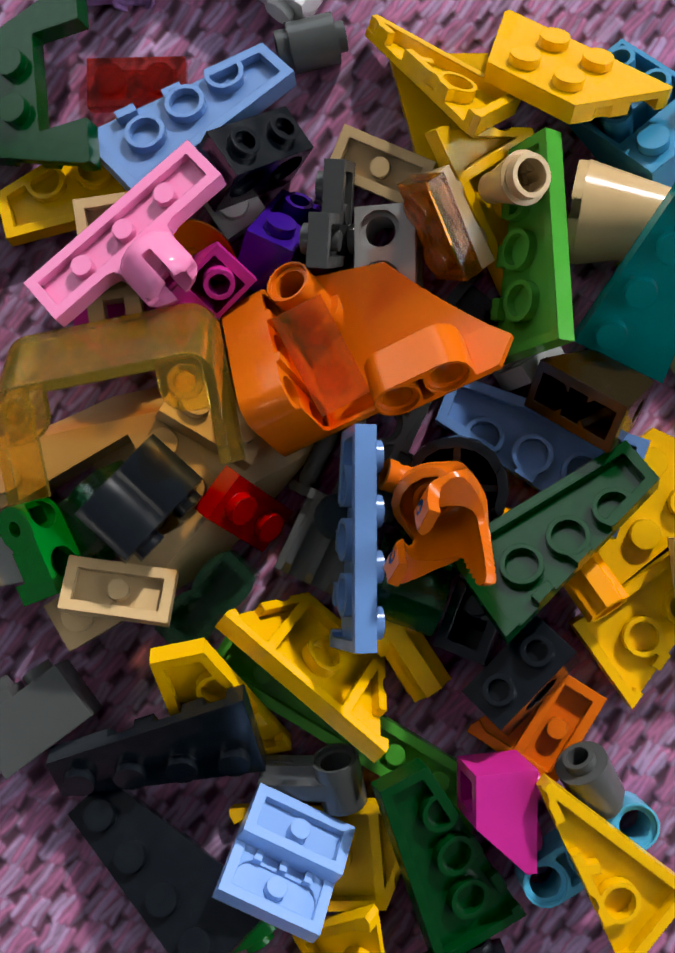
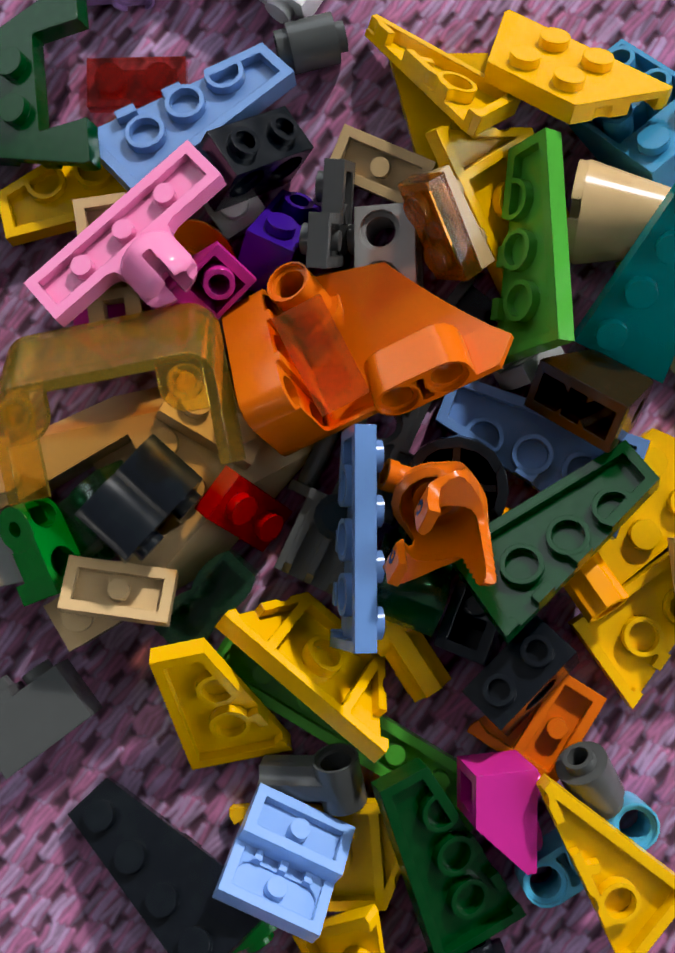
black wing [46,684,267,797] -> none
tan cone [478,149,551,206] -> none

